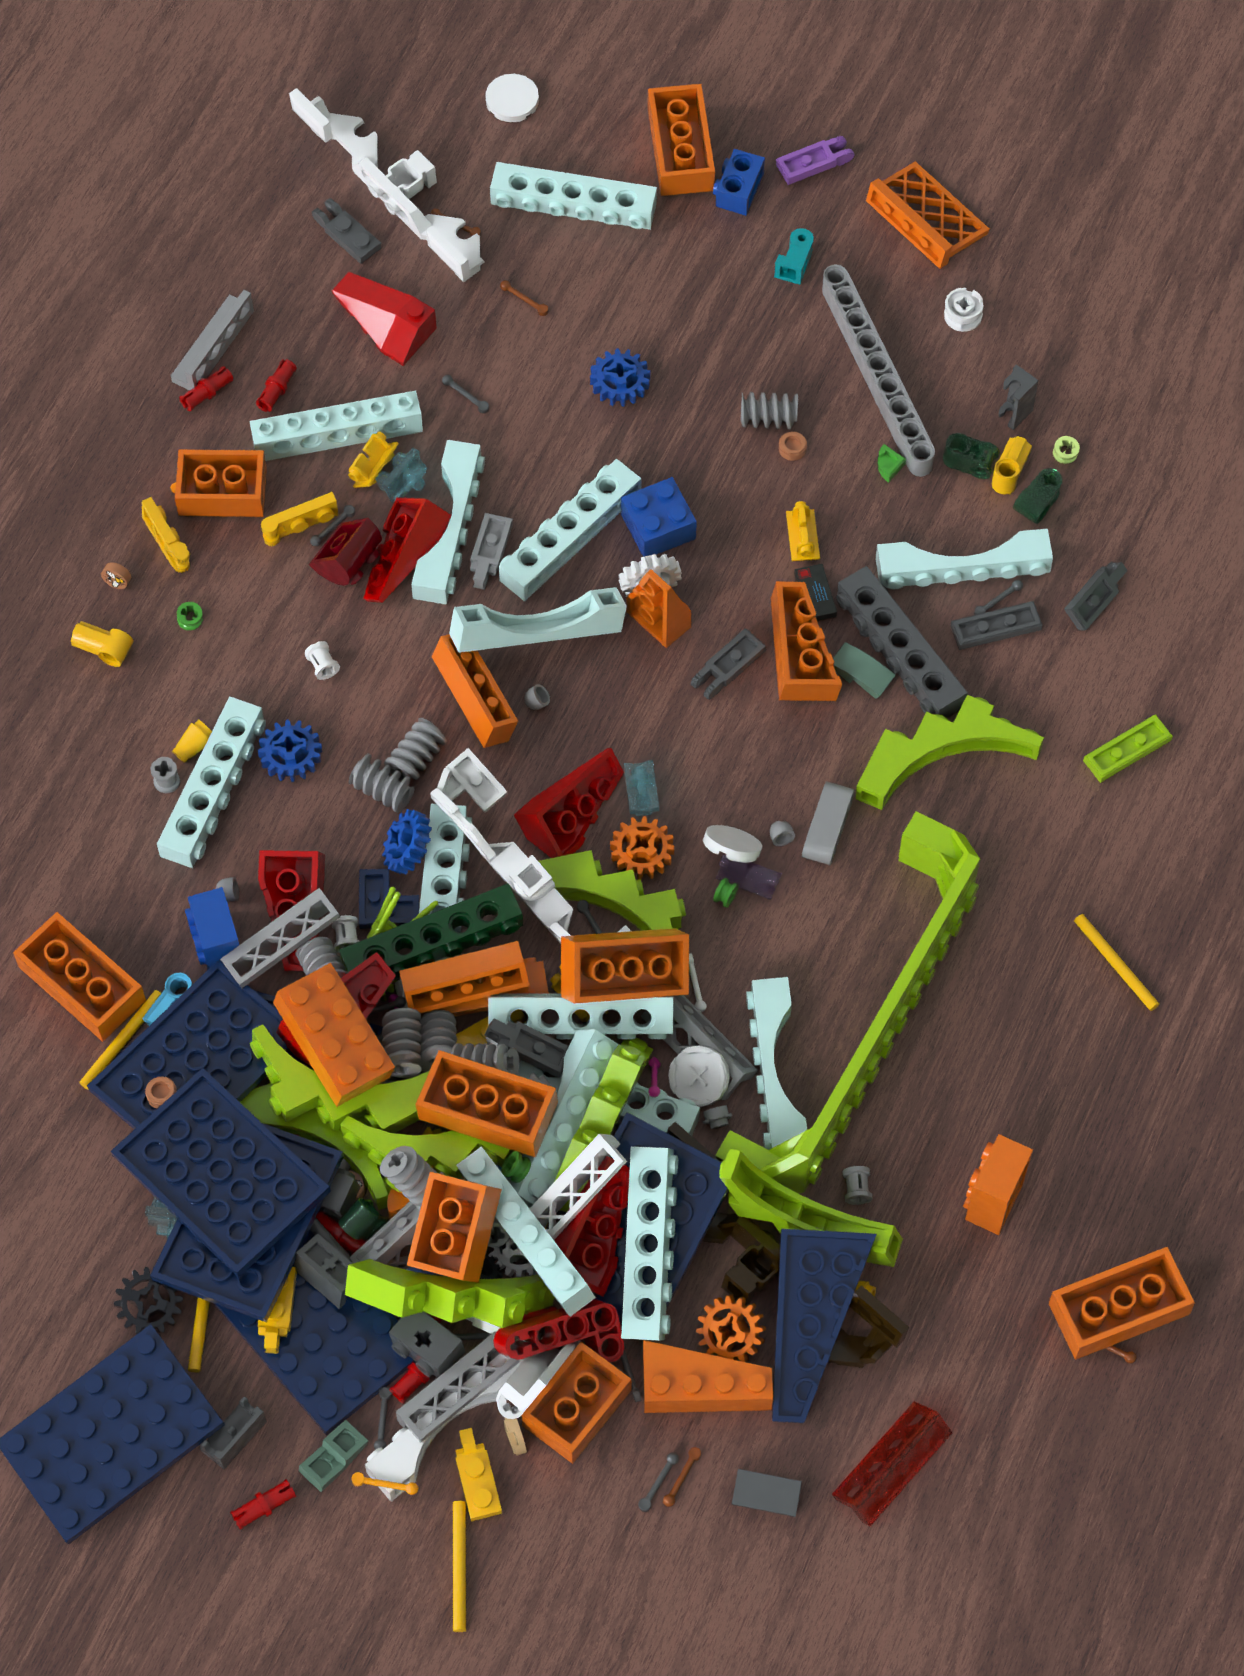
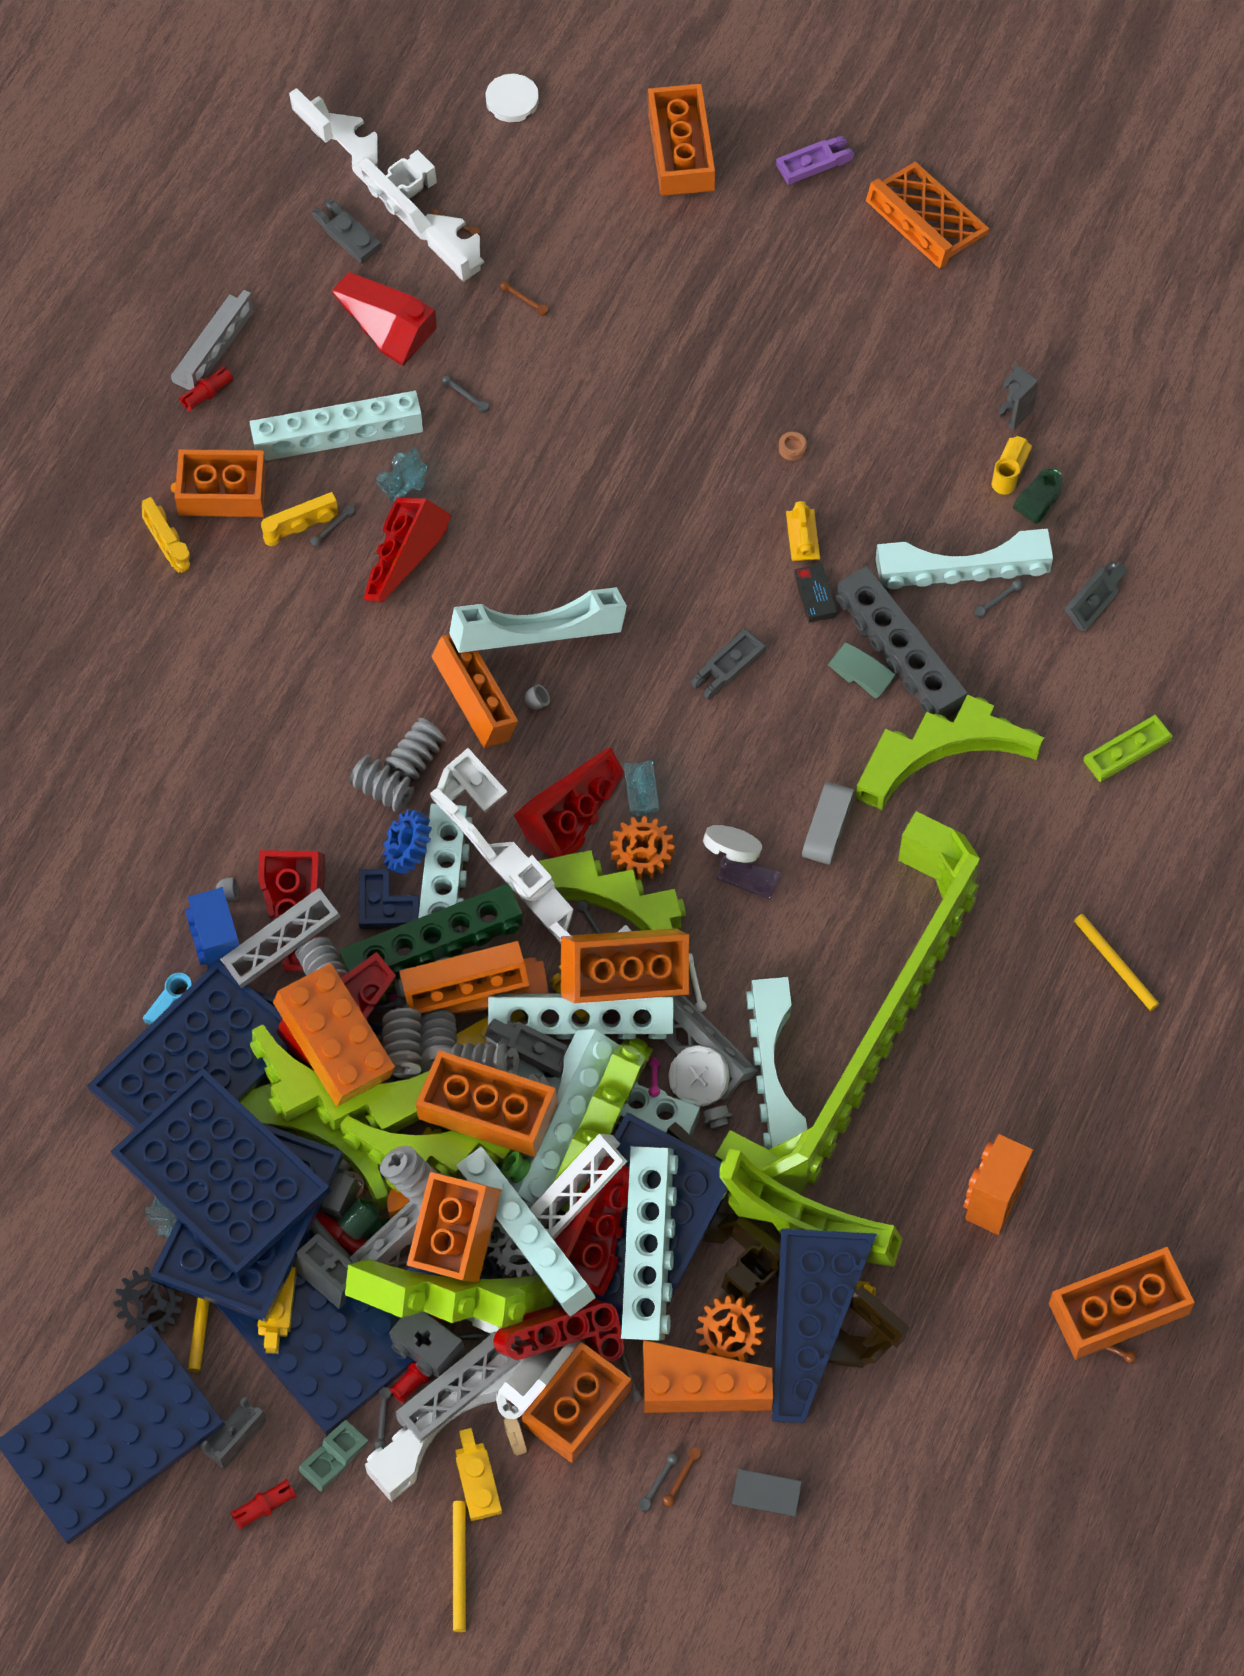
orange brick [13,912,146,1042] -> none
yellow piece [71,621,134,667] -> none
yellow bar [79,990,161,1090] -> none
nougat tile [101,562,131,589] -> none
nougat tile [145,1076,177,1109] -> none
light grey bush [150,757,180,794] -> none
light aqua brick [157,696,266,868] -> none
yellow cone [172,719,212,763] -> none
bright green bush [177,602,203,630] -> none
red pin [256,359,297,412] -> none
blue gear [258,719,322,782] -> none
white bush [305,641,340,680] -> none
dark red brick [308,518,382,586] -> none
white bush [332,915,360,953] -> none
yellow hinge [348,432,399,488] -> none
light orange hinge [351,1472,419,1495] -> none
lime plant [366,886,438,938] -> none
light aqua arch [411,440,485,604] -> none
light grey hinge [470,513,513,590] -> none
light aqua brick [490,162,657,230] -> none
light aqua brick [499,458,641,601] -> none
blue gear [590,348,650,407] -> none
white gear [619,554,682,597] -> none
blue brick [621,477,697,557] -> none
orange wedge [626,569,692,648] -> none
blue brick [713,149,765,216] -> none
bright green bush [713,877,739,908] -> none
light grey piece [741,392,798,429] -> none
light grey hinge [769,821,795,846] -> none
orange wedge [771,581,842,701] -> none
teal leg [774,228,814,285] -> none
light grey beam [822,264,935,477] -> none
clear red fence [832,1401,952,1526] -> none
light grey bush [842,1166,873,1205] -> none
bright green tile [877,444,906,483] -> none
clear green piece [942,433,1000,479] -> none
white wheel [944,288,984,332] -> none
dark grey tile [950,601,1042,650] -> none
yellowish green bush [1053,436,1080,464] -> none

